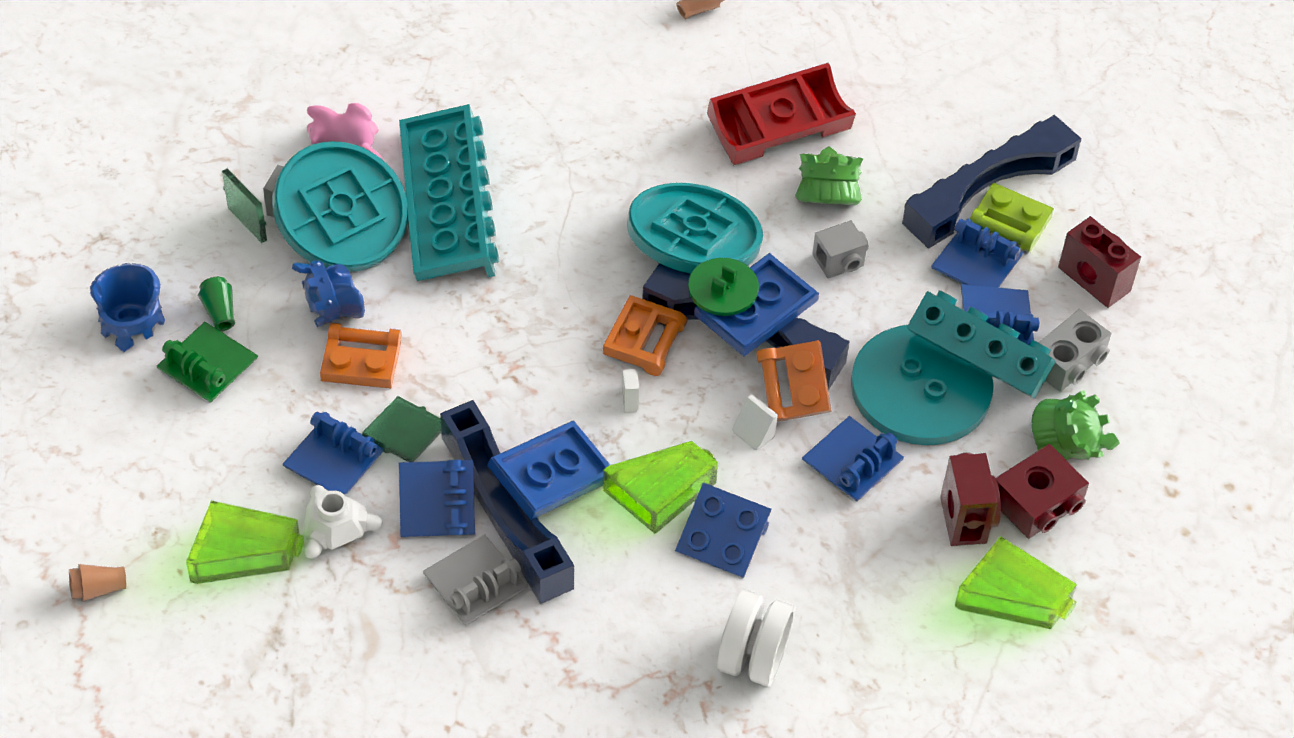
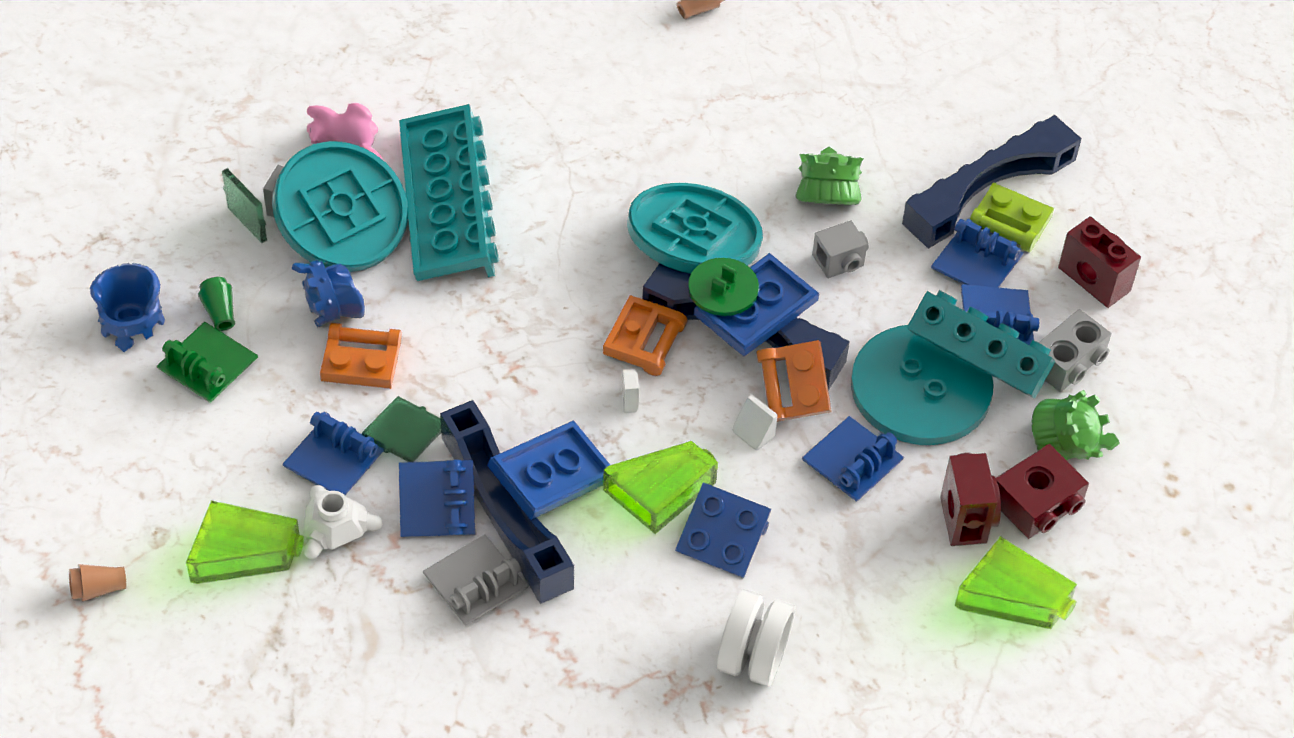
red piece [707,62,856,166] -> none

